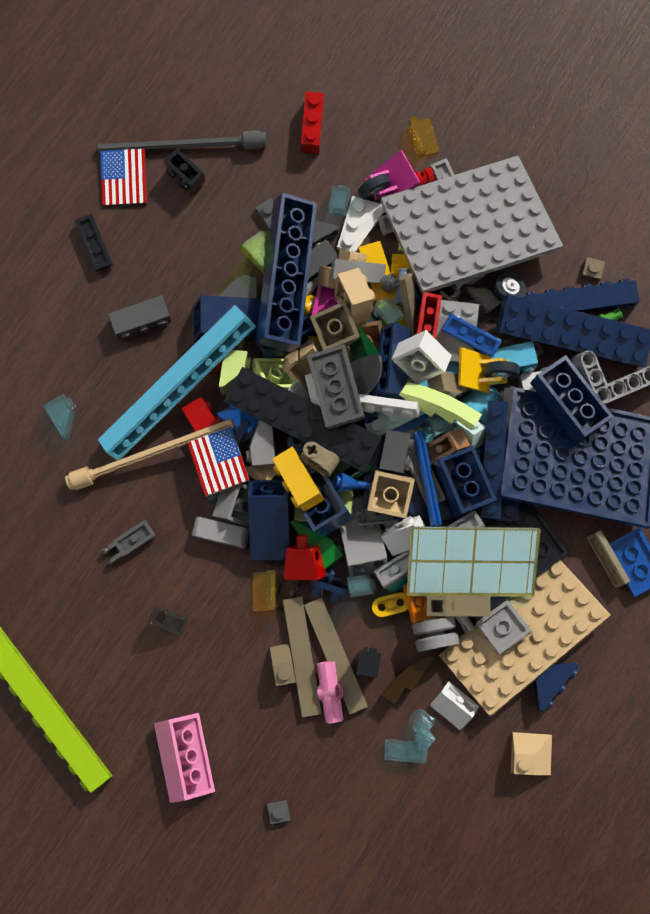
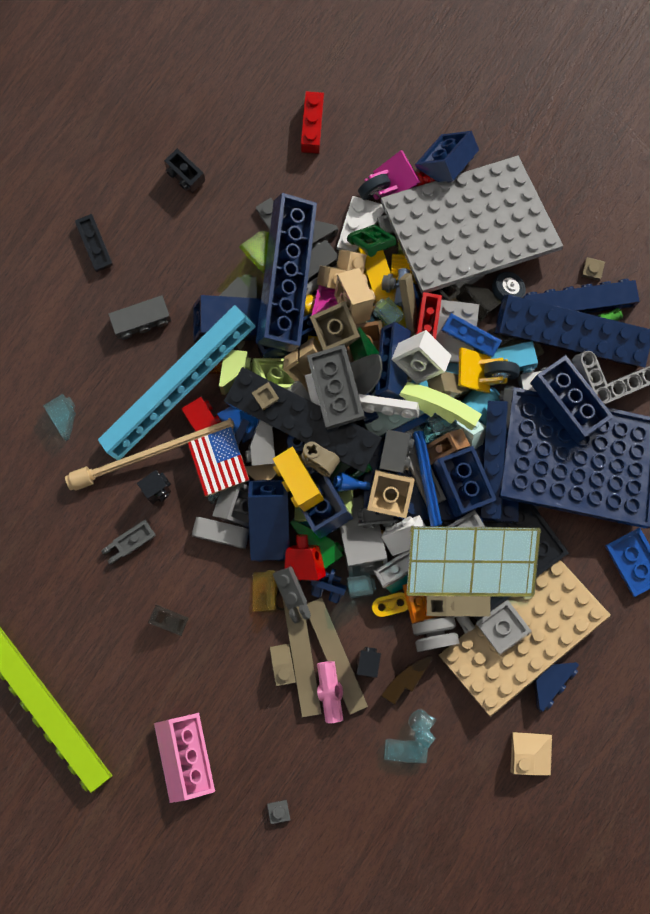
flag [97,130,267,206] -> none
clear light blue brick [328,185,351,216] -> none
light grey tile [330,259,386,283] -> none
clear yellow panel [408,115,439,158] -> none
white panel [430,681,479,730] -> none
dark tan tile [587,530,630,588] -> none
none -> black brick [137,470,171,504]
none -> dark tan plate [252,382,280,410]
none -> dark grey hinge [273,566,311,623]
none -> dark green plate [347,224,396,257]
none -> dark blue slope [415,131,479,183]

